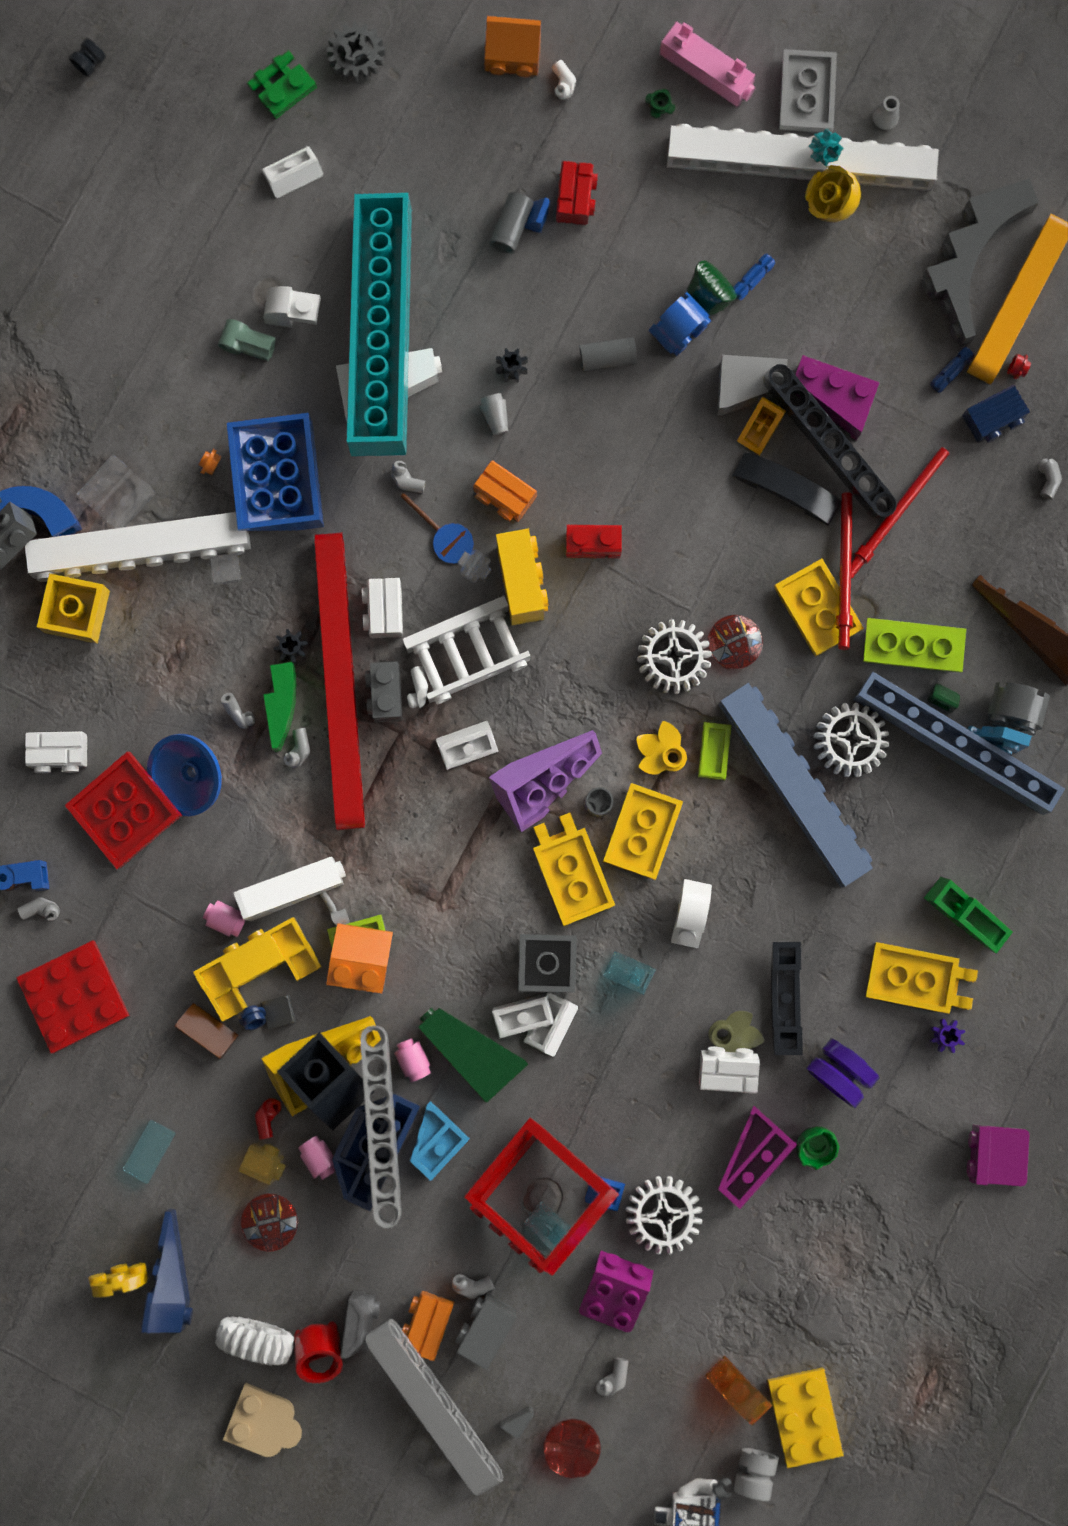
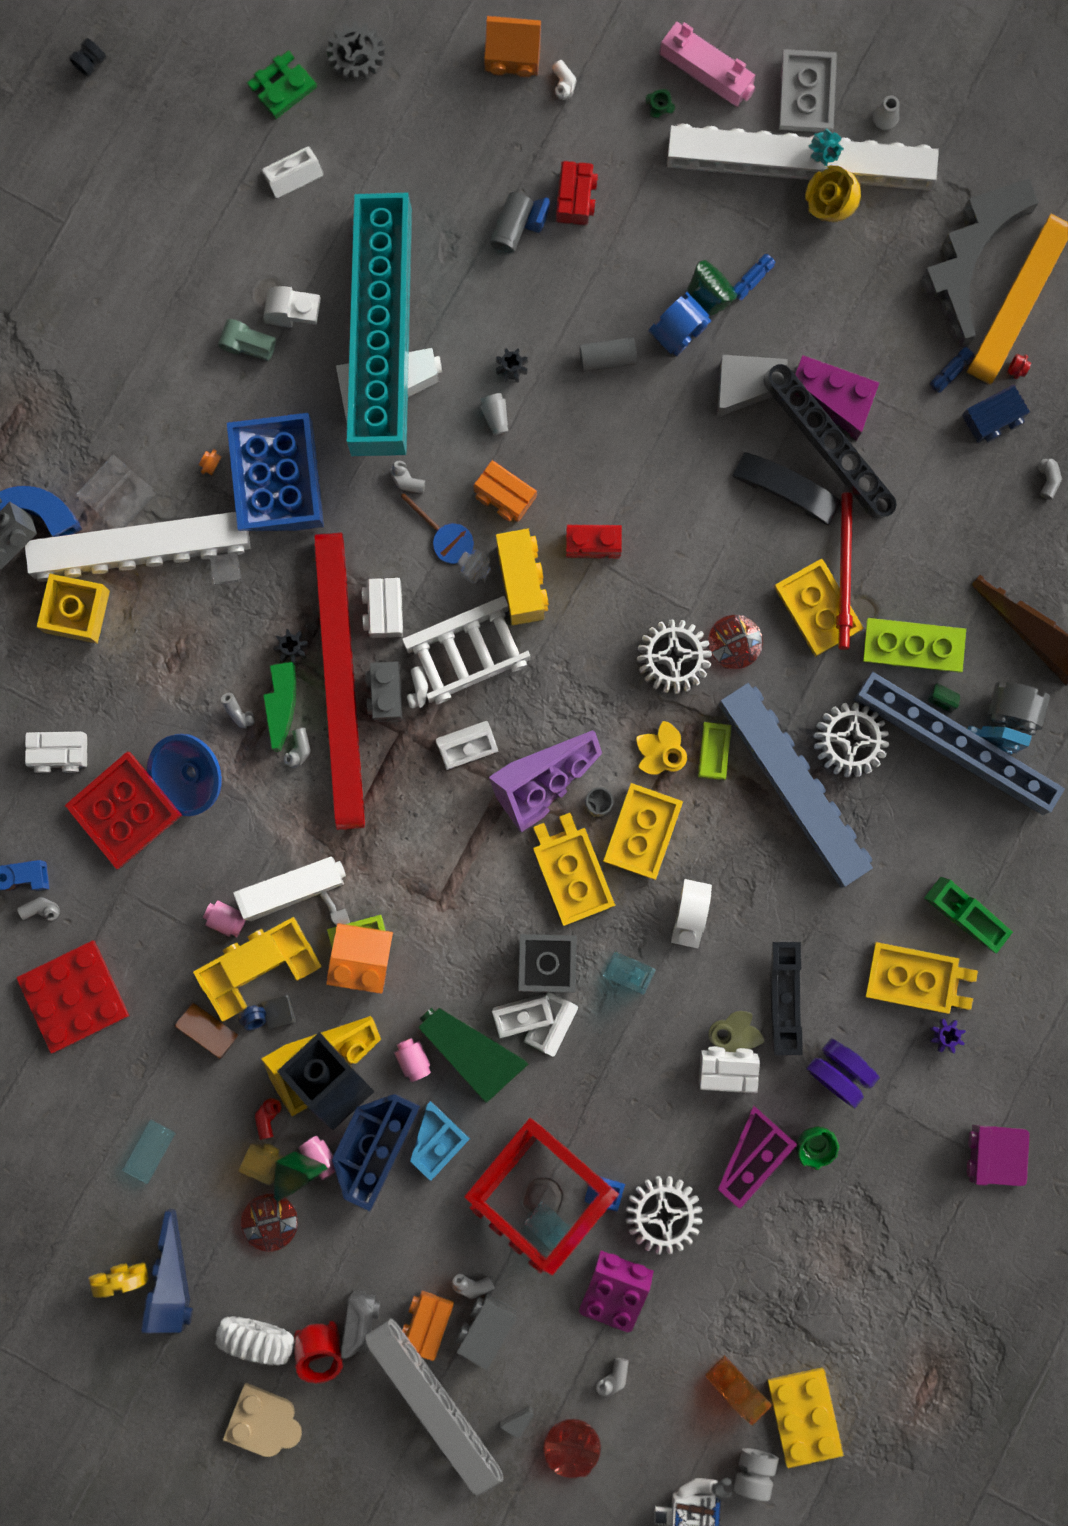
light grey beam [360,1026,402,1228] -> none
light orange slope [737,397,786,455] -> none
red bar [851,447,950,579] -> none
none -> dark green slope [274,1152,328,1202]

